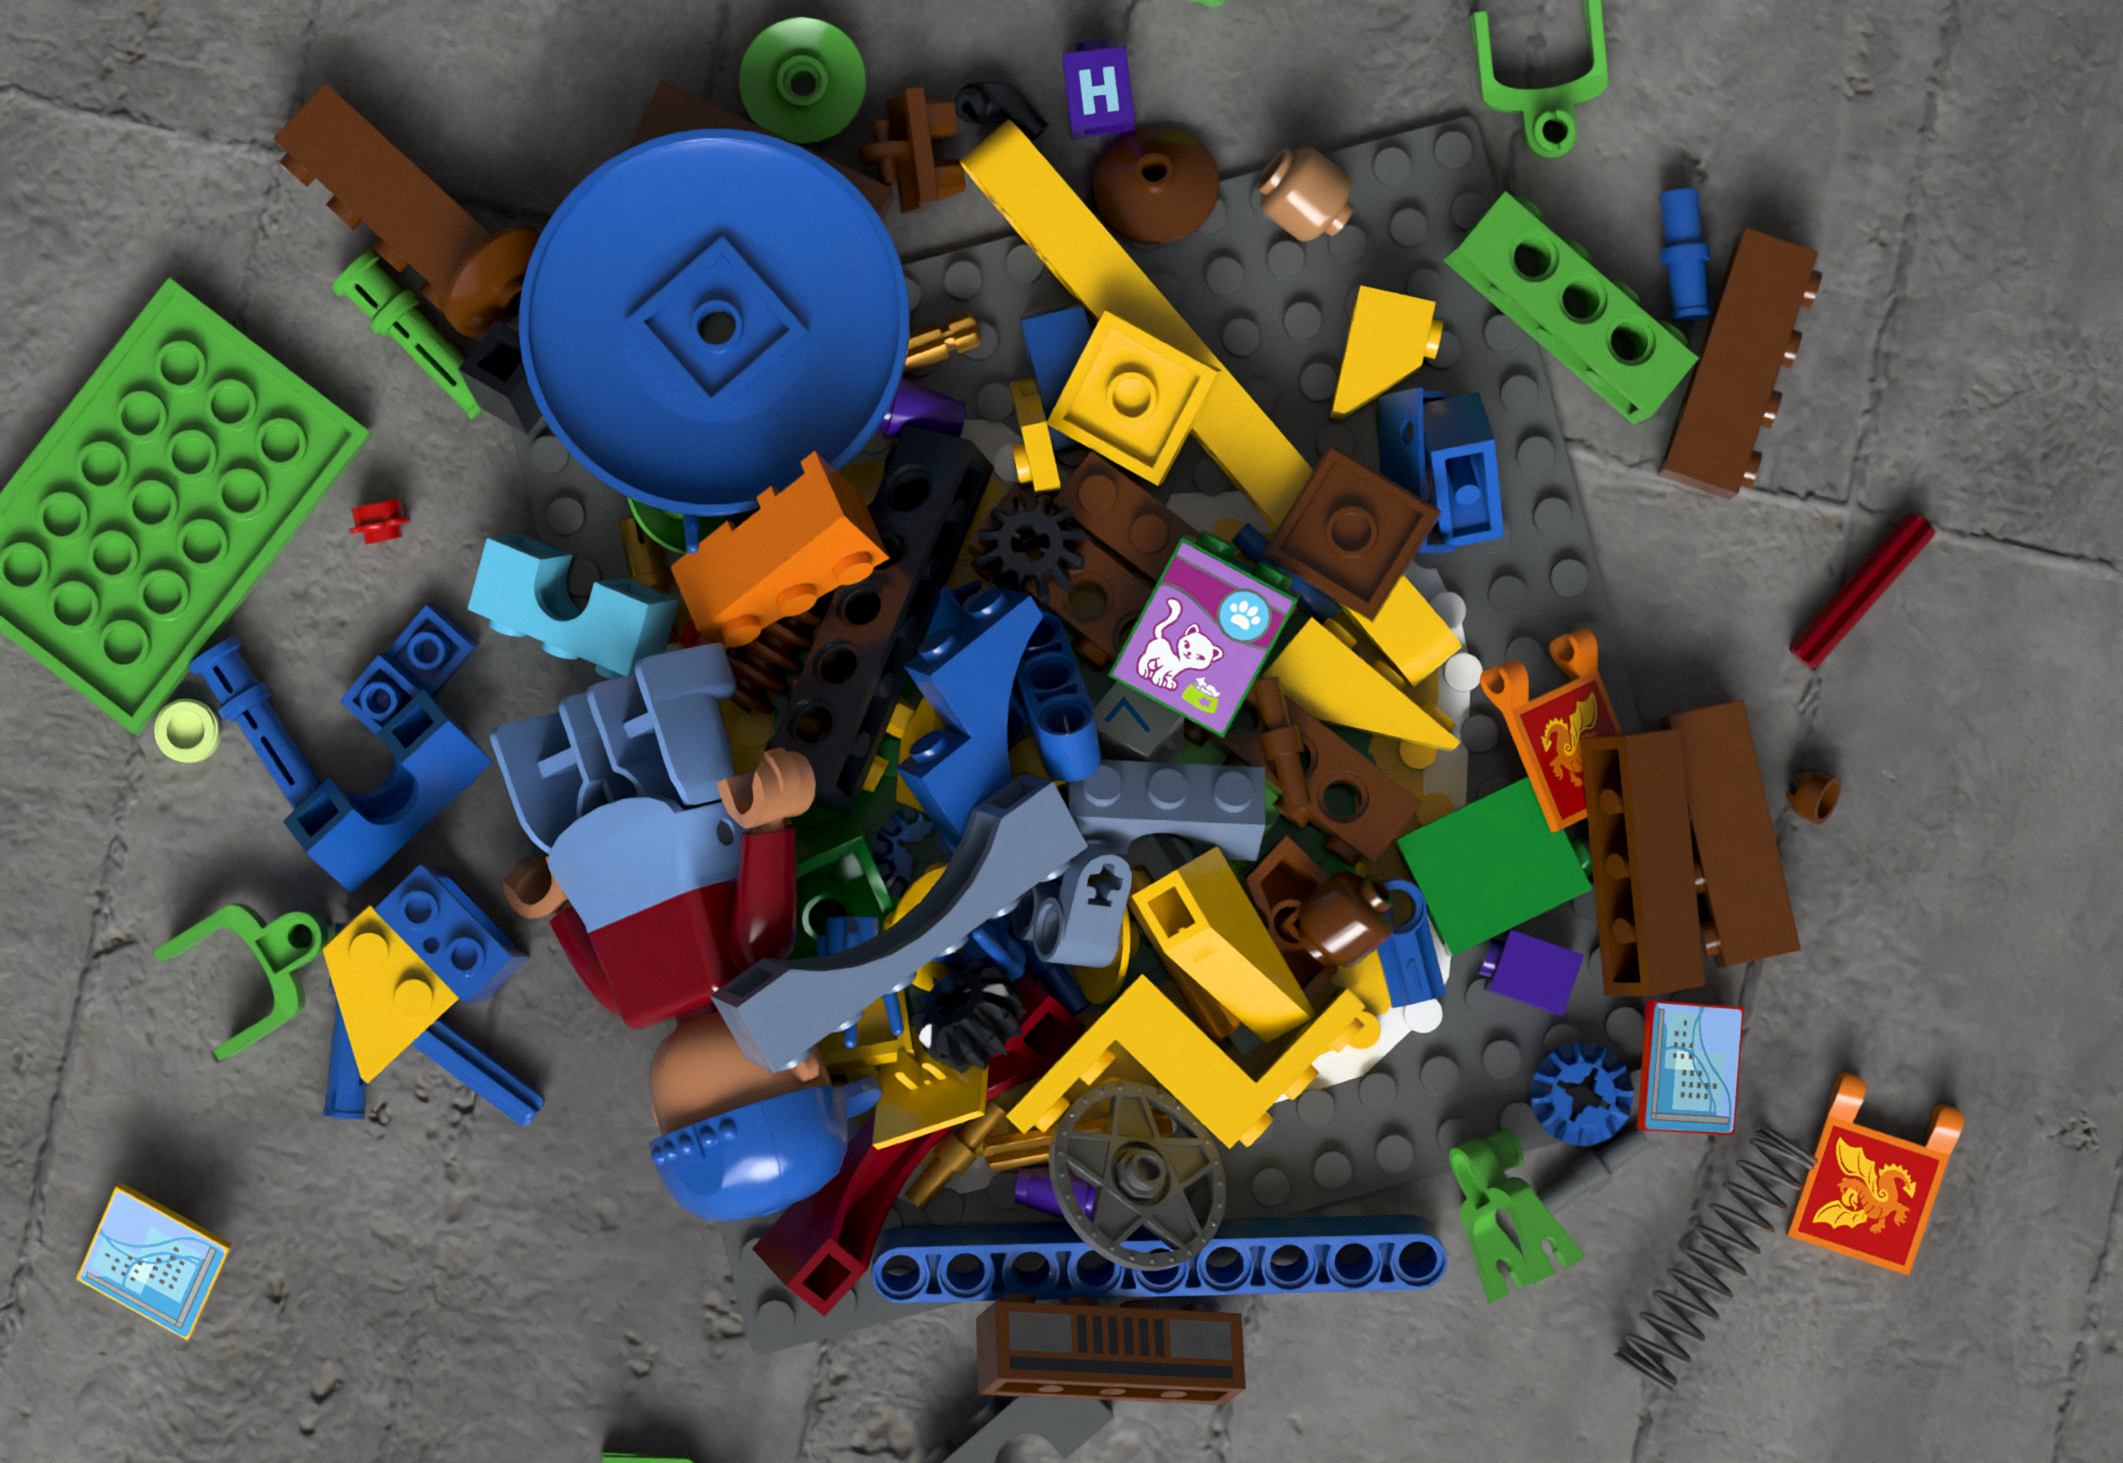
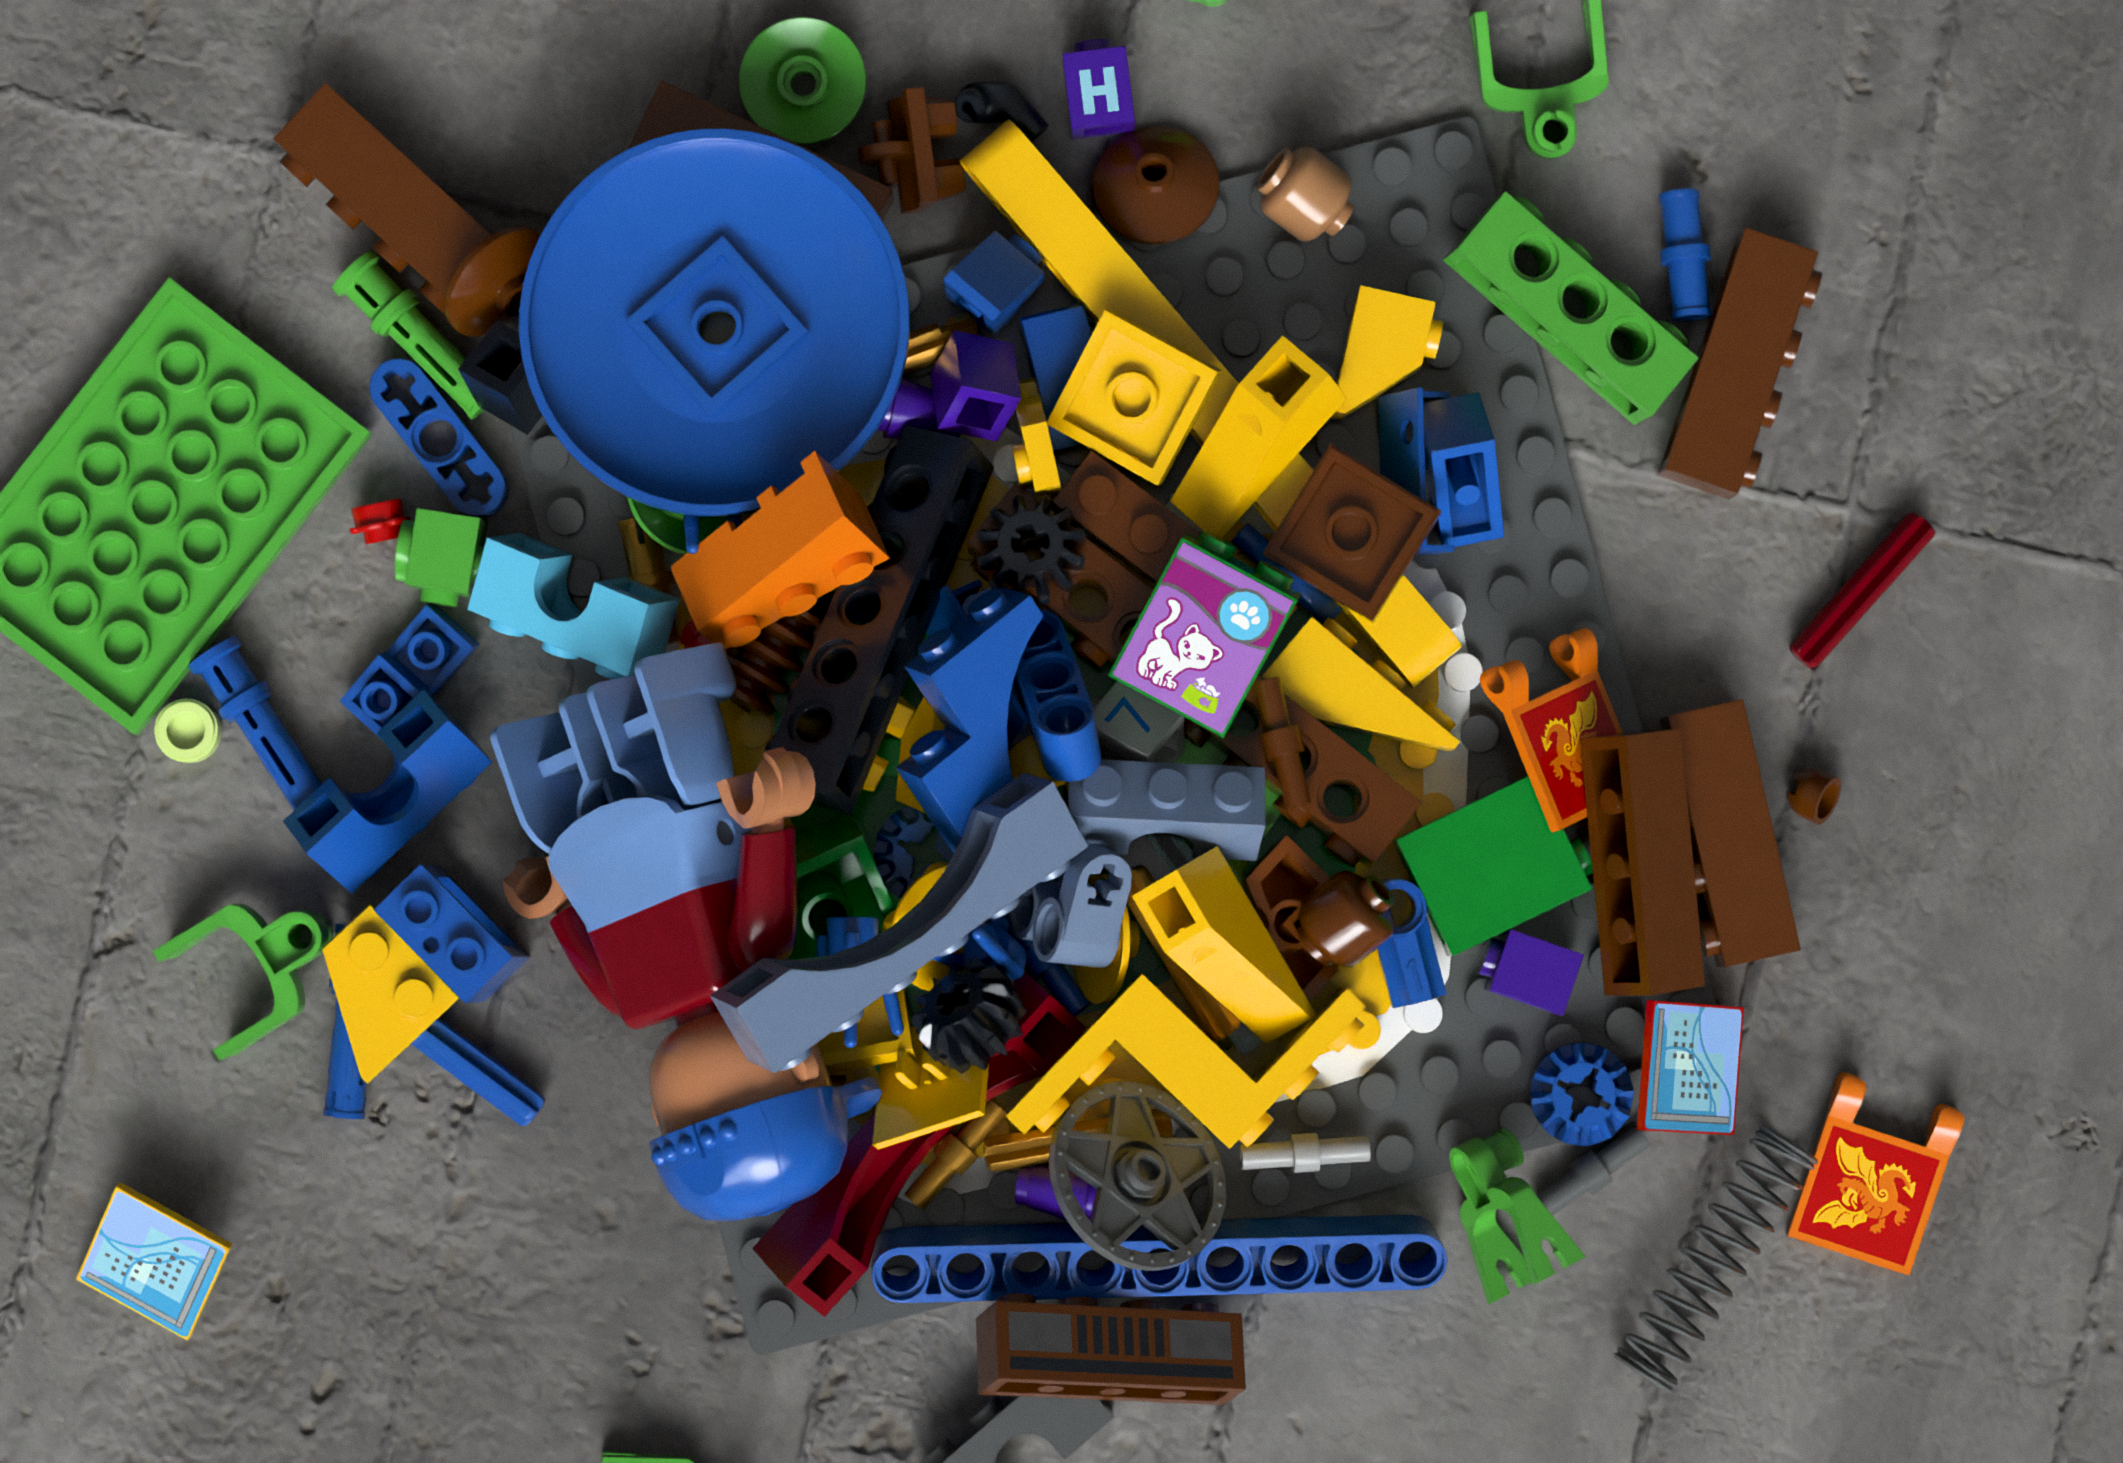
none -> blue beam [370,359,509,518]
none -> bright green brick [395,508,488,607]
none -> dark purple brick [930,330,1022,442]
none -> blue slope [943,231,1044,338]
none -> yellow slope [1170,335,1347,538]
none -> light grey bar [1239,1133,1371,1173]

